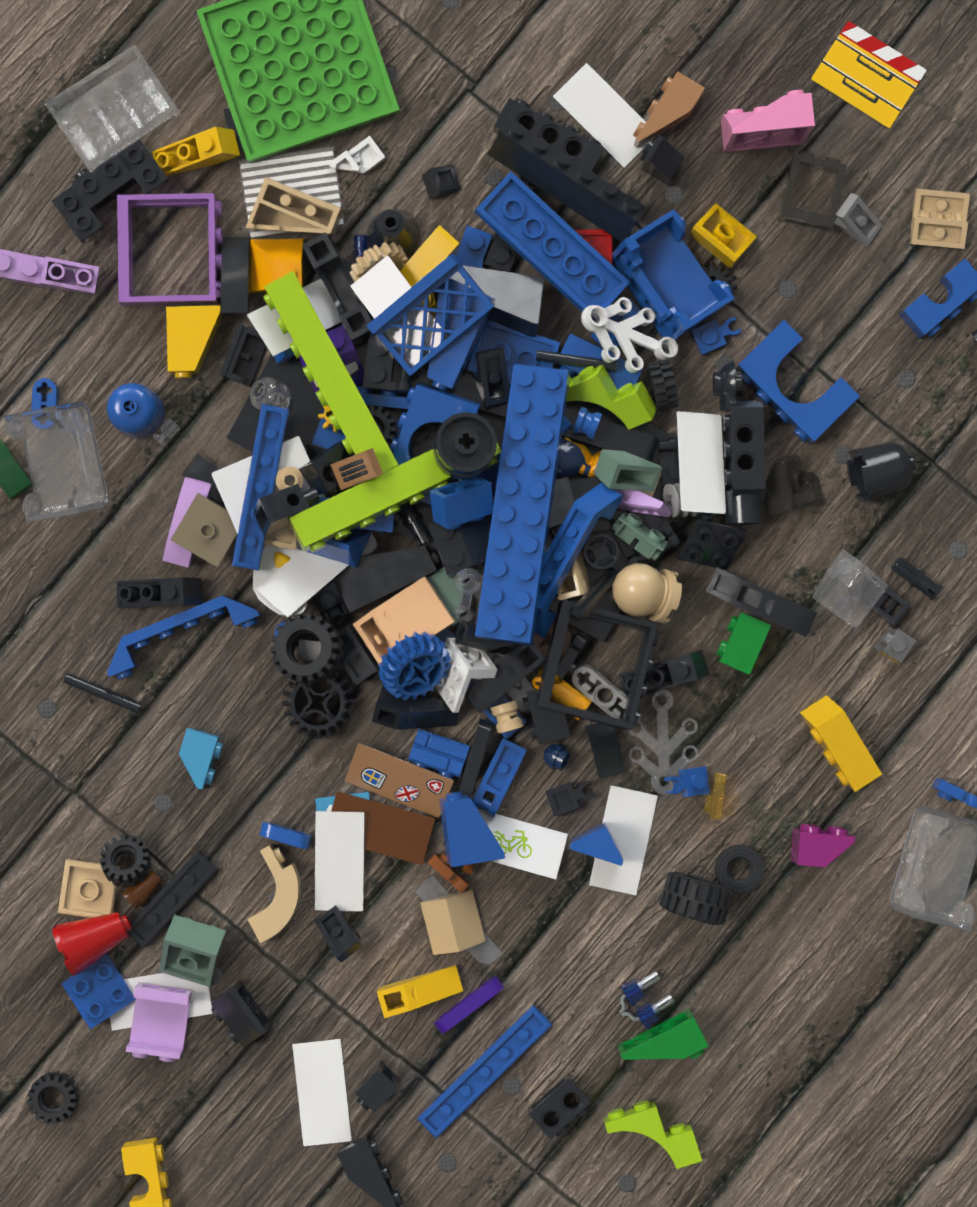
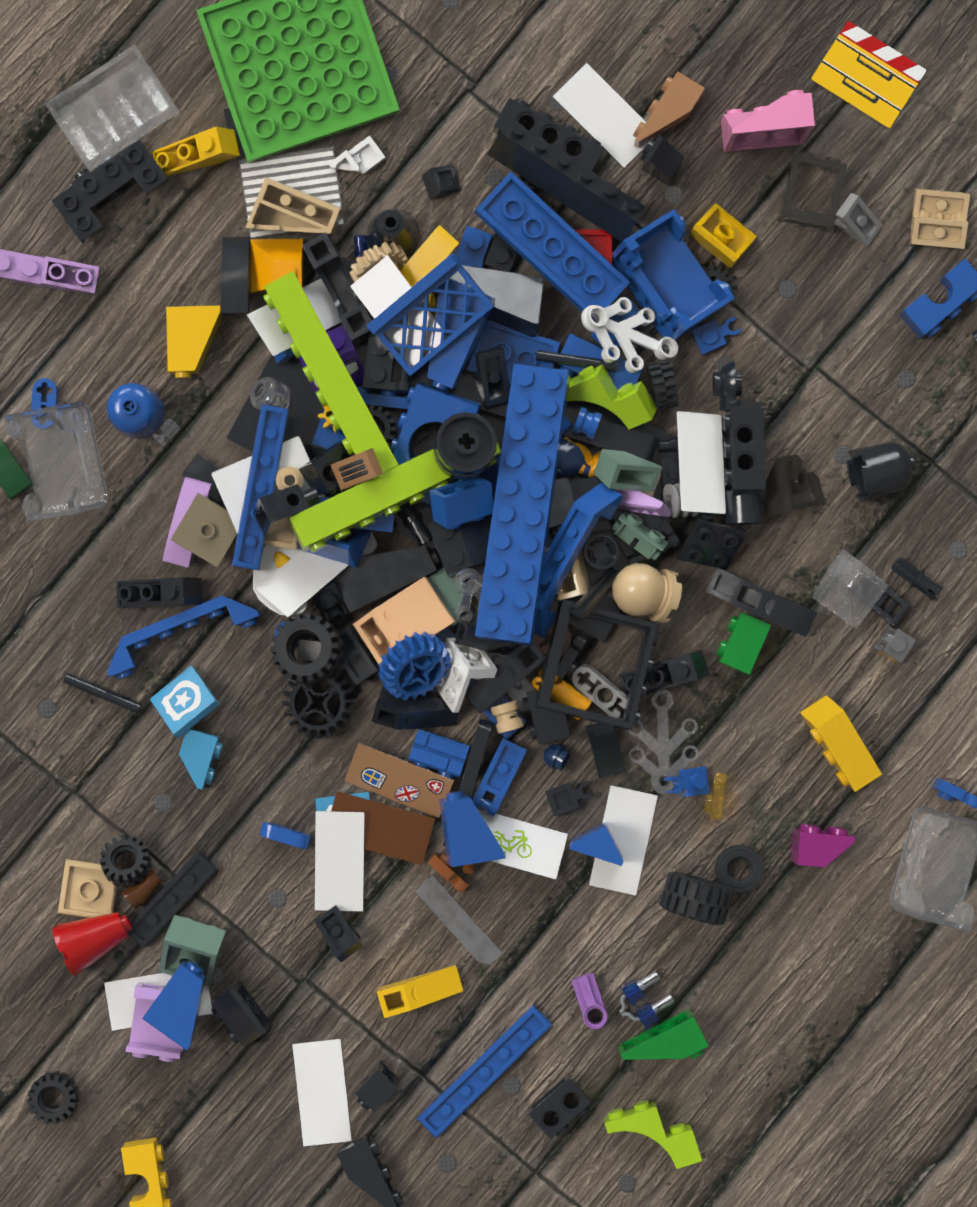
blue hinge [61,954,136,1029] -> none
medium lavender window [117,193,223,306] -> none
black hinge [220,324,266,388] -> none
tan arch [247,844,301,943] -> none
tan slope [420,889,486,955] -> none
dark purple beam [434,976,504,1034] -> none
blue arch [736,320,860,444] -> none
none -> blue slope [142,961,206,1050]
none -> dark azure tile [150,665,220,738]
none -> medium lavender piece [571,973,607,1029]

